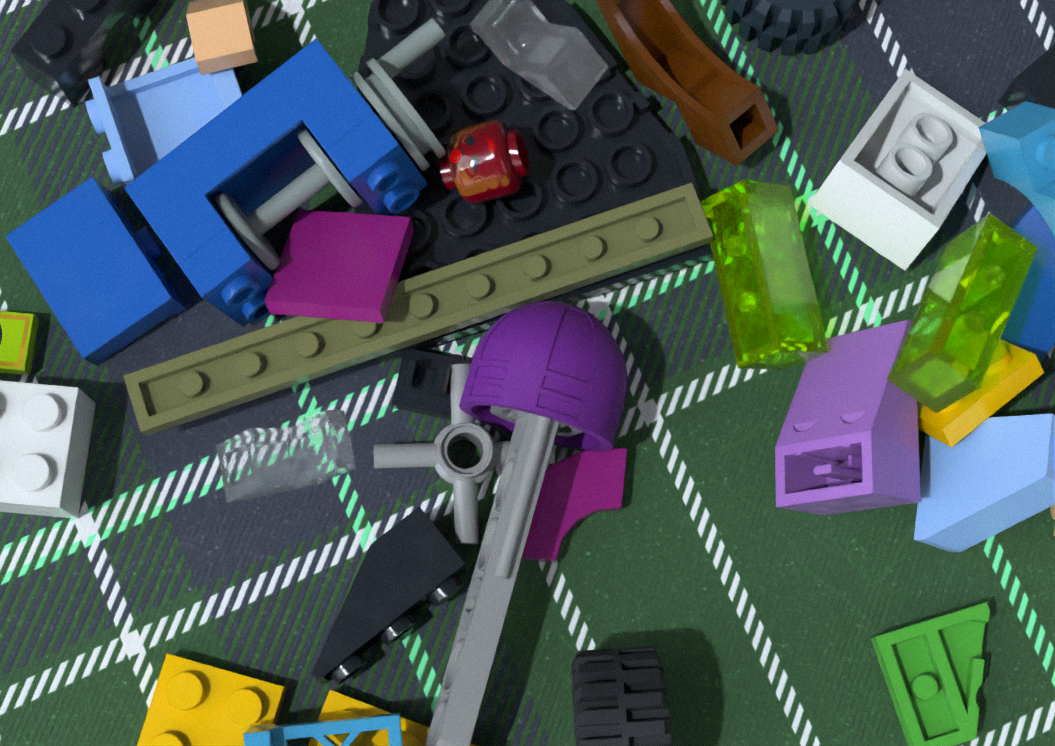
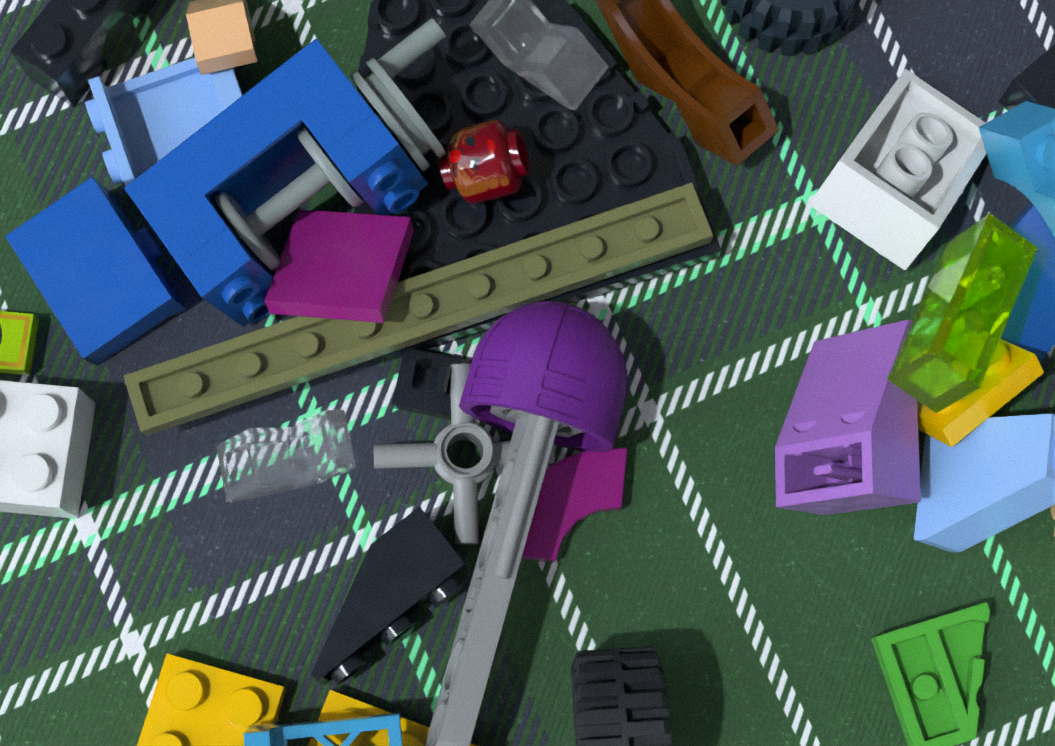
clear neon green brick [701,179,829,370] -> none

